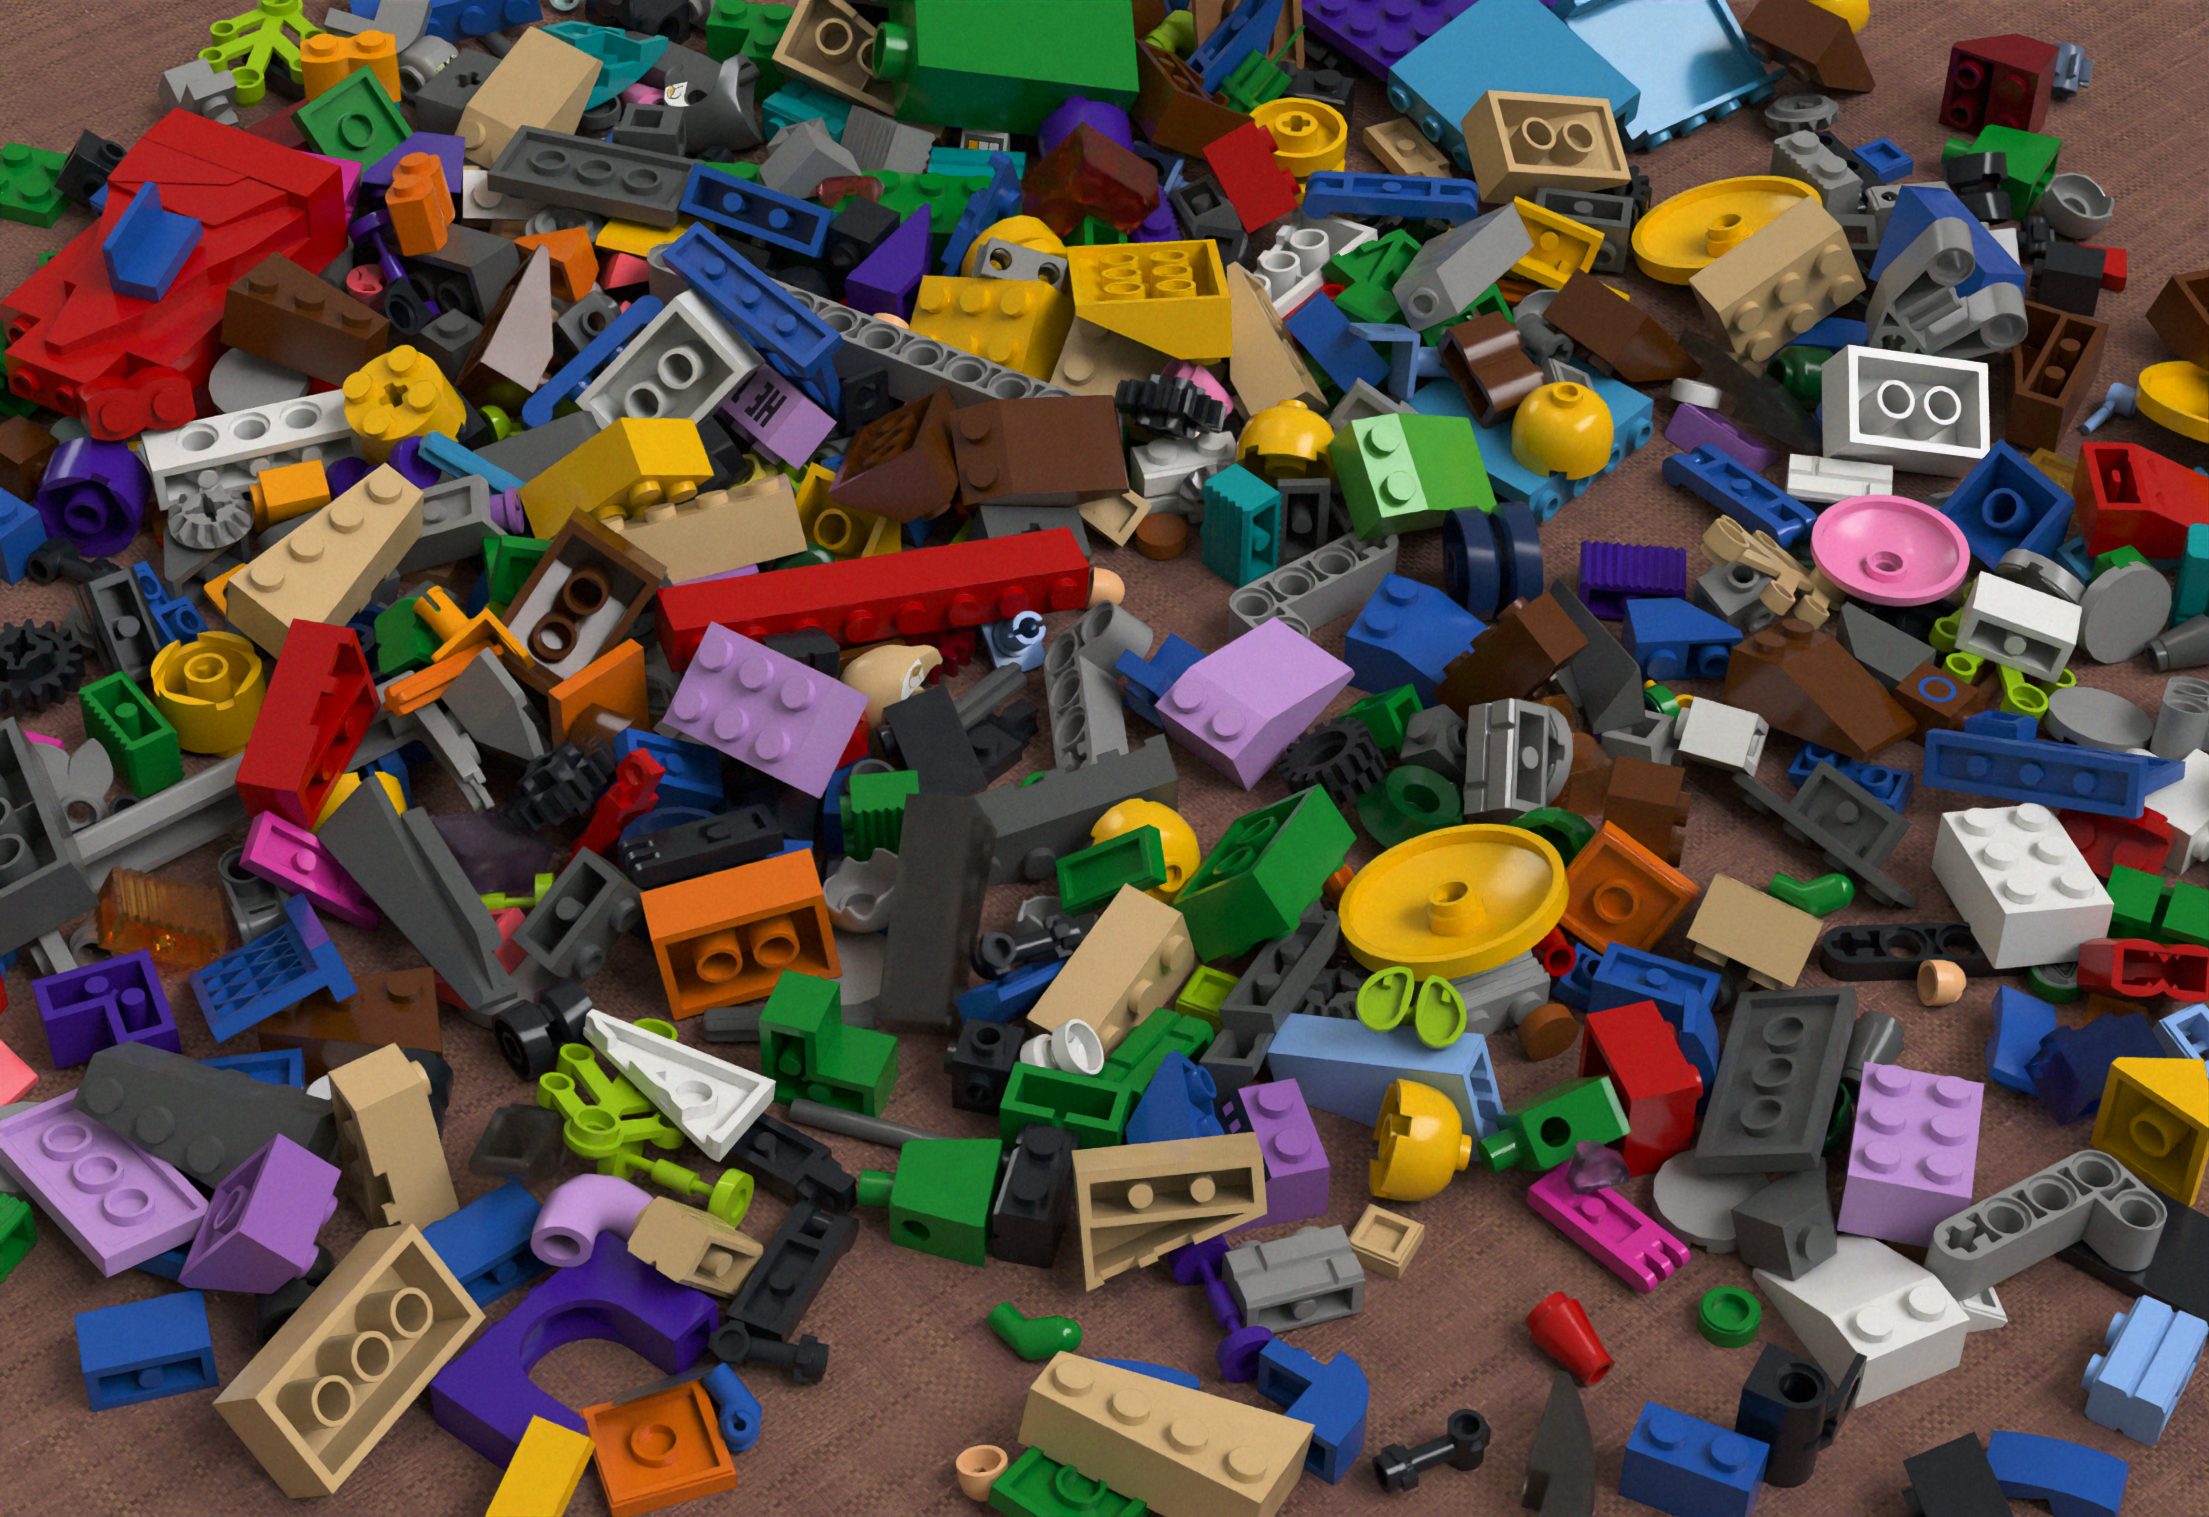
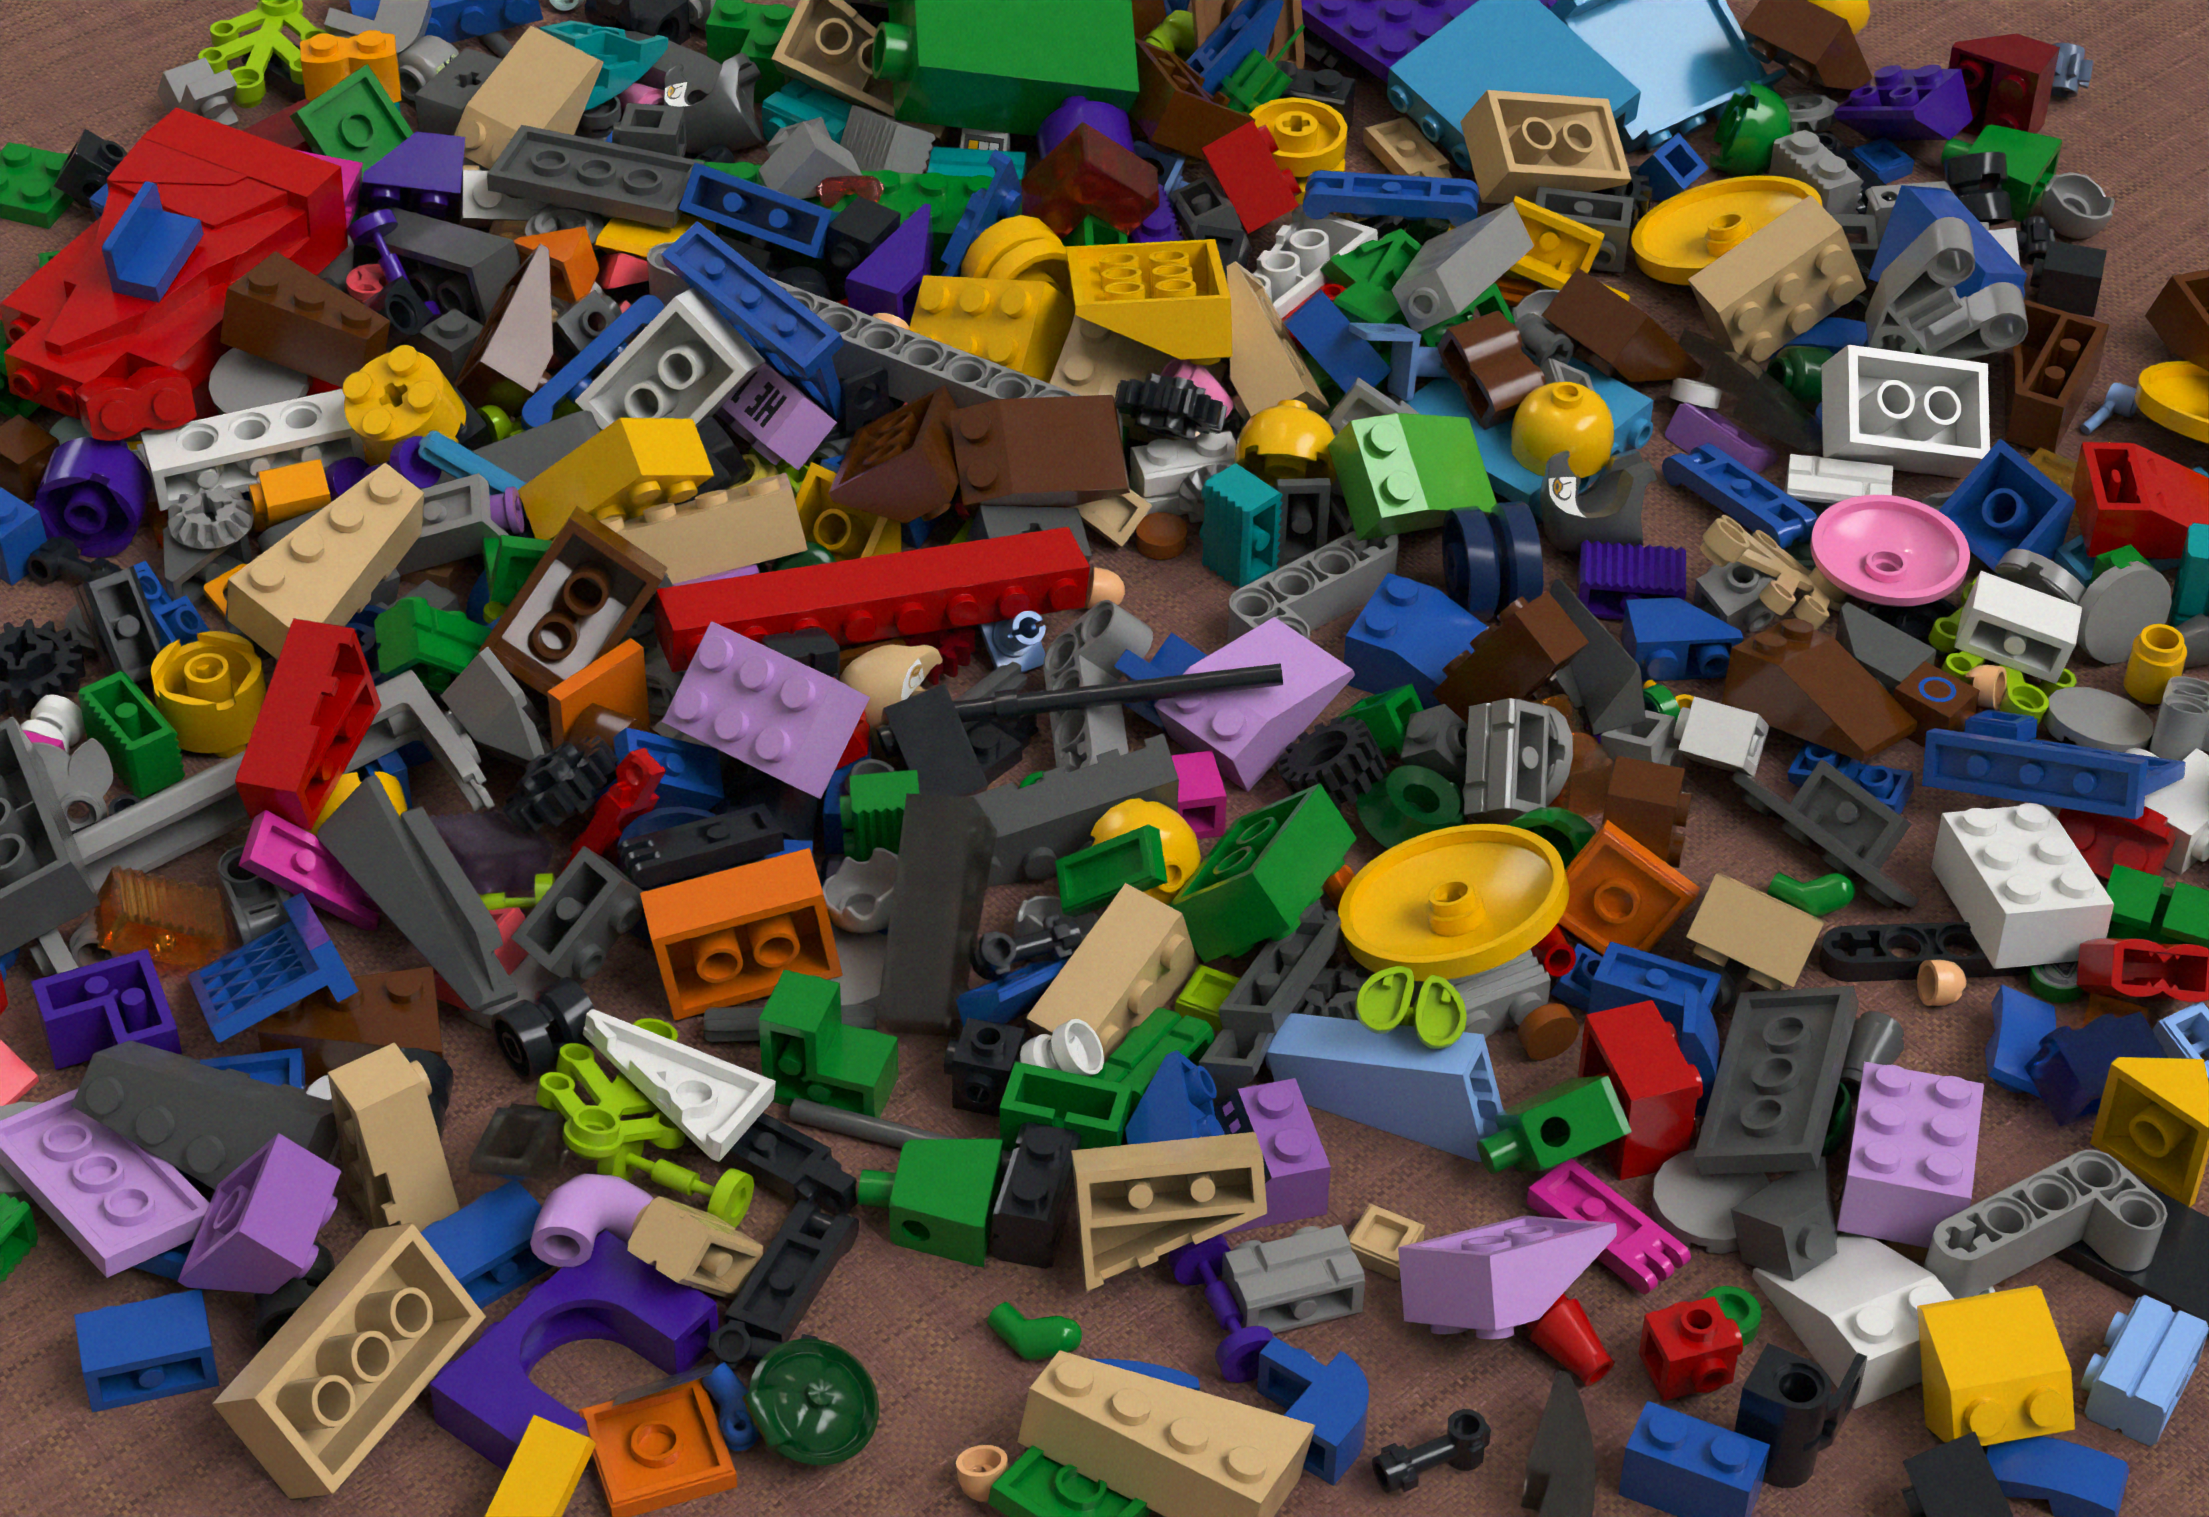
orange axle [382,639,504,718] -> none
orange brick [385,152,456,257] -> none
light orange bracket [413,585,535,670] -> none
light grey piece [970,237,1068,291] -> none
yellow cylinder [1369,1078,1472,1201] -> none
clear purple tile [1565,1140,1630,1195] -> none
red tile [2078,244,2127,291] -> none
none -> white wheel [20,695,86,754]
none -> dark green piece [742,1338,879,1465]
none -> black bar [953,663,1283,724]
none -> dark pink brick [1171,750,1227,839]
none -> lavender slope [1398,1215,1617,1339]
none -> dark grey piece [1540,449,1657,554]
none -> blue brick [1638,132,1709,201]
none -> red brick [1638,1296,1743,1401]
none -> green cylinder [1710,81,1793,177]
none -> dark purple slope [1834,65,1973,140]
none -> yellow slope [1917,1285,2075,1446]
none -> light nougat hinge [1965,665,2007,710]
none -> yellow brick [2124,624,2187,705]

